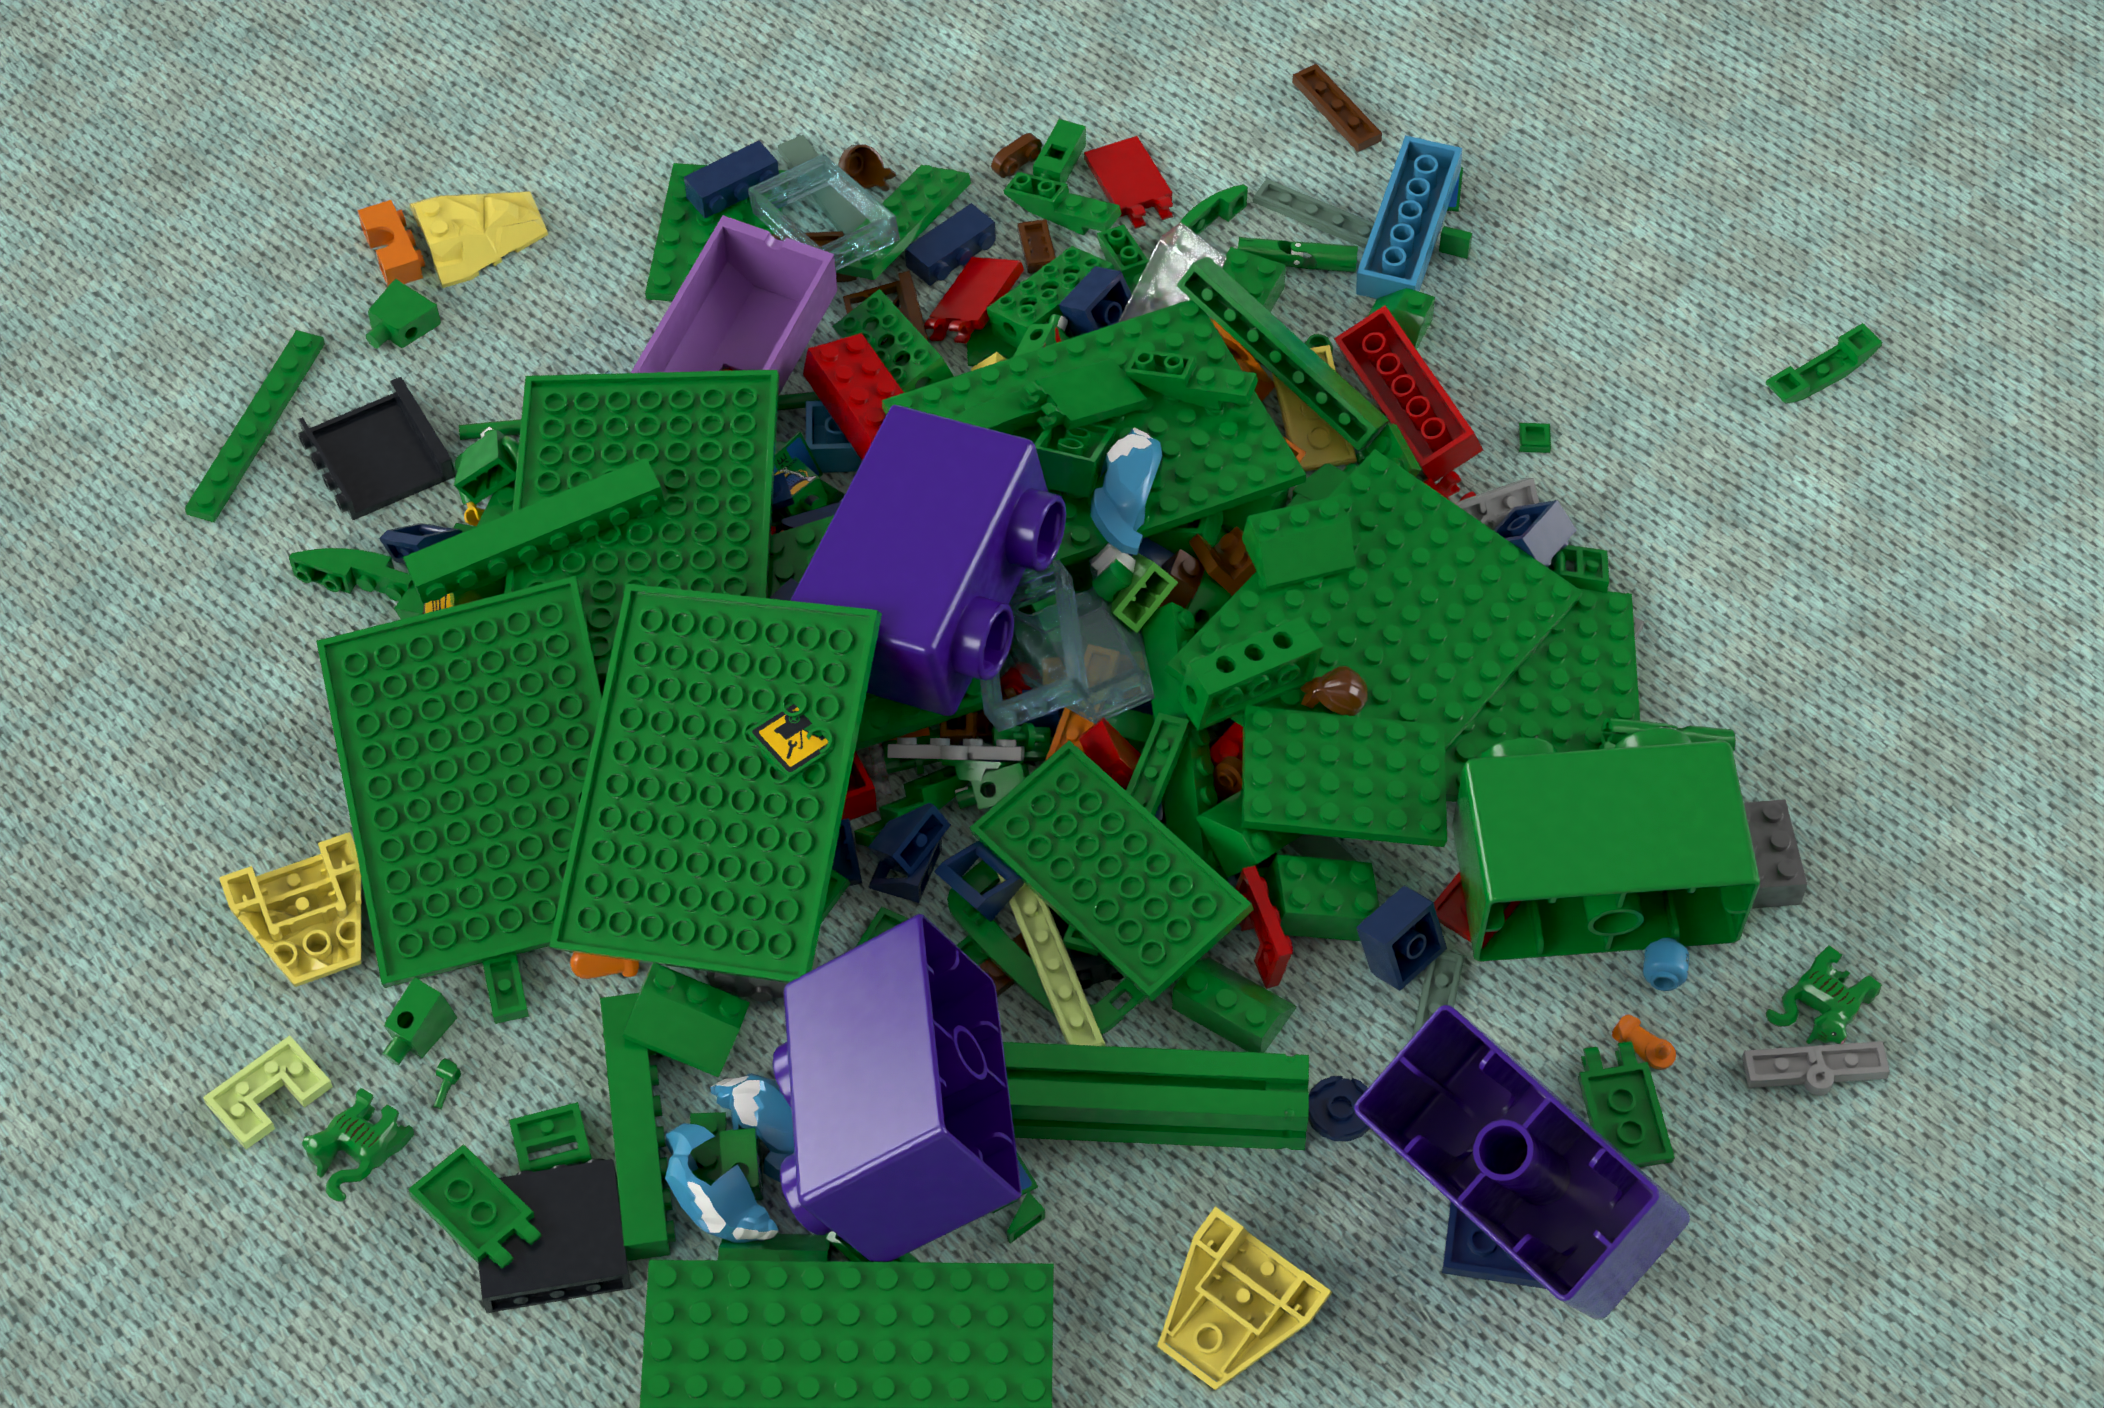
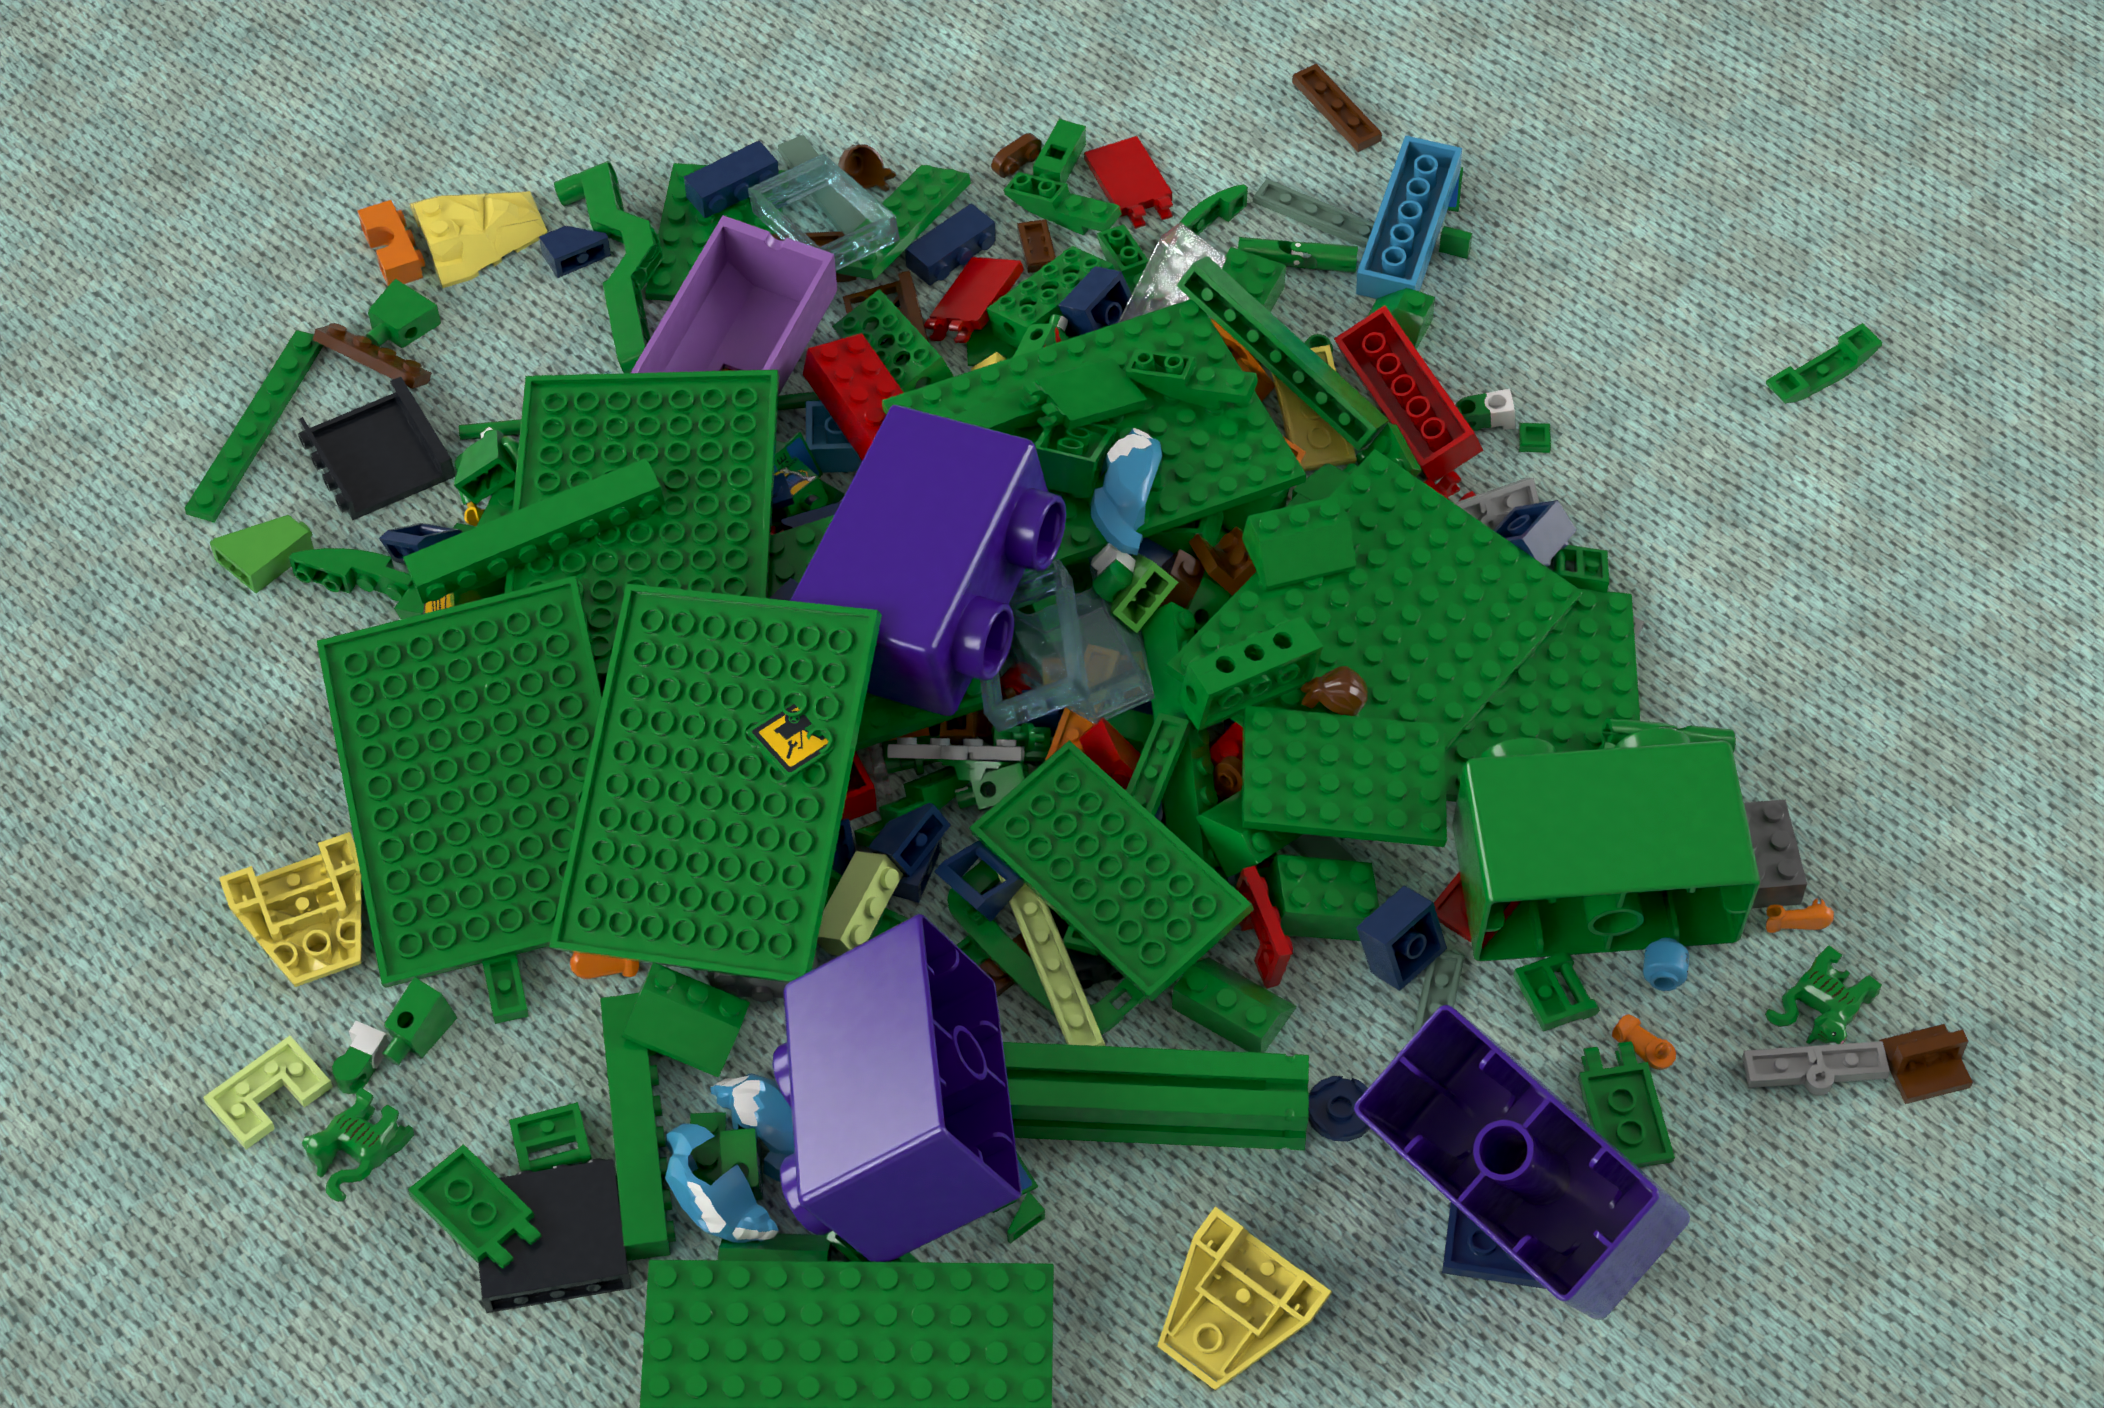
green hand [433,1058,461,1109] -> none
none -> bright green slope [209,515,314,593]
none -> reddish brown plate [313,323,432,389]
none -> leg [332,1021,389,1094]
none -> dark blue slope [539,226,611,278]
none -> green beam [554,161,664,373]
none -> yellowish green brick [817,851,903,956]
none -> leg [1455,389,1515,431]
none -> green plate [1513,952,1600,1032]
none -> orange piece [1766,898,1834,933]
none -> reddish brown bracket [1879,1024,1973,1104]

